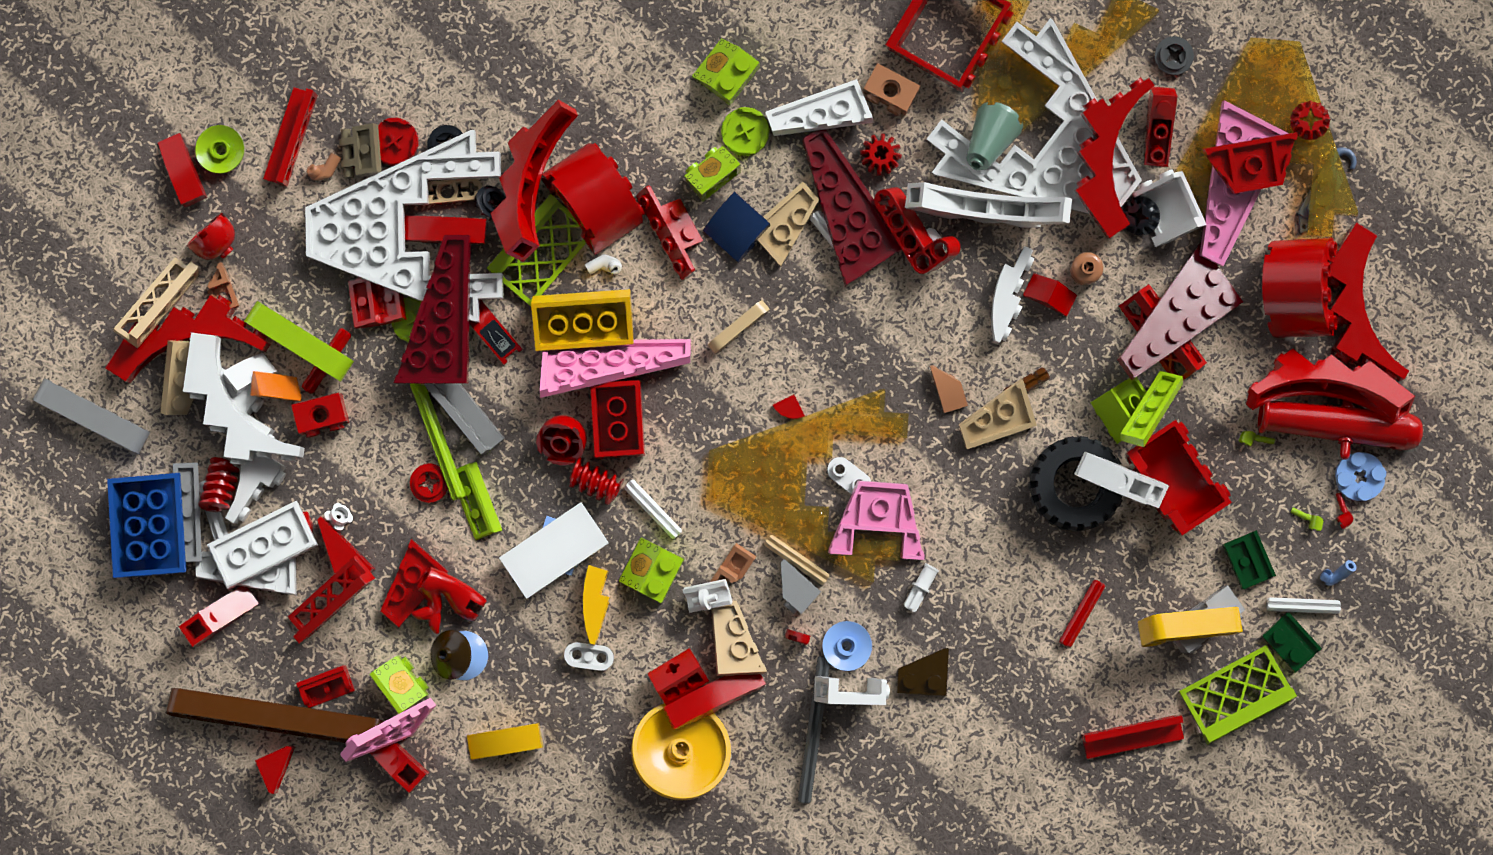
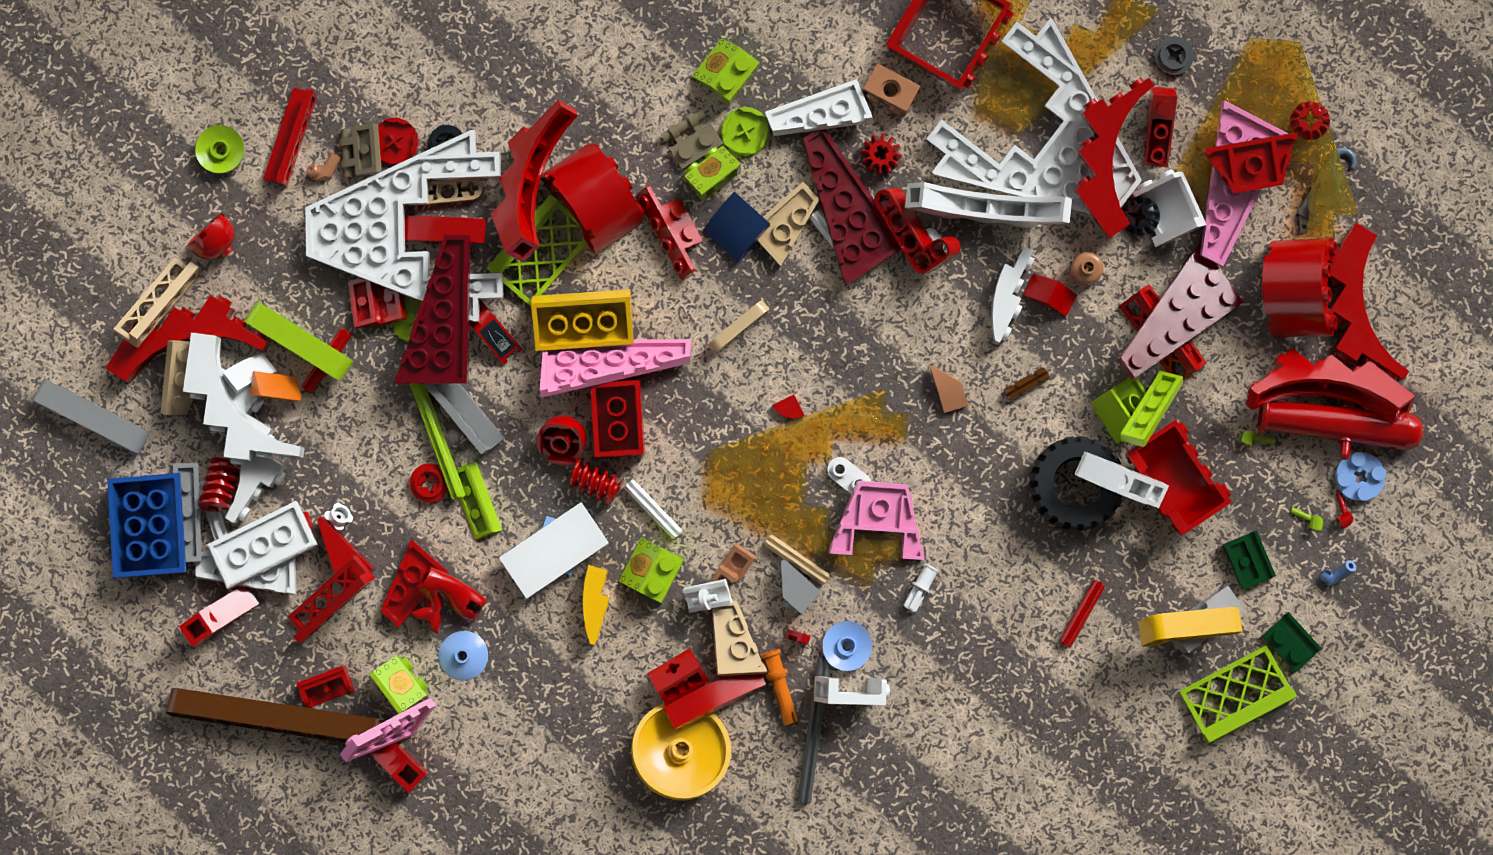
red slope [158,133,208,208] -> none
nougat slope [207,262,240,308] -> none
red slope [255,745,295,794] -> none
red brick [291,392,349,438] -> none
dark brown dish [431,630,471,680] -> none
yellow slope [467,723,543,760] -> none
black gear [474,186,506,221] -> none
white plate [564,642,614,671] -> none
white arm [585,254,622,275] -> none
dark brown wing [897,648,949,696] -> none
tan wing [958,378,1037,449] -> none
sand green cone [966,102,1023,170] -> none
red fence [1081,714,1184,759] -> none
white axle [1266,598,1341,614] -> none
none -> dark tan plate [661,109,724,170]
none -> orange pin [759,649,798,725]

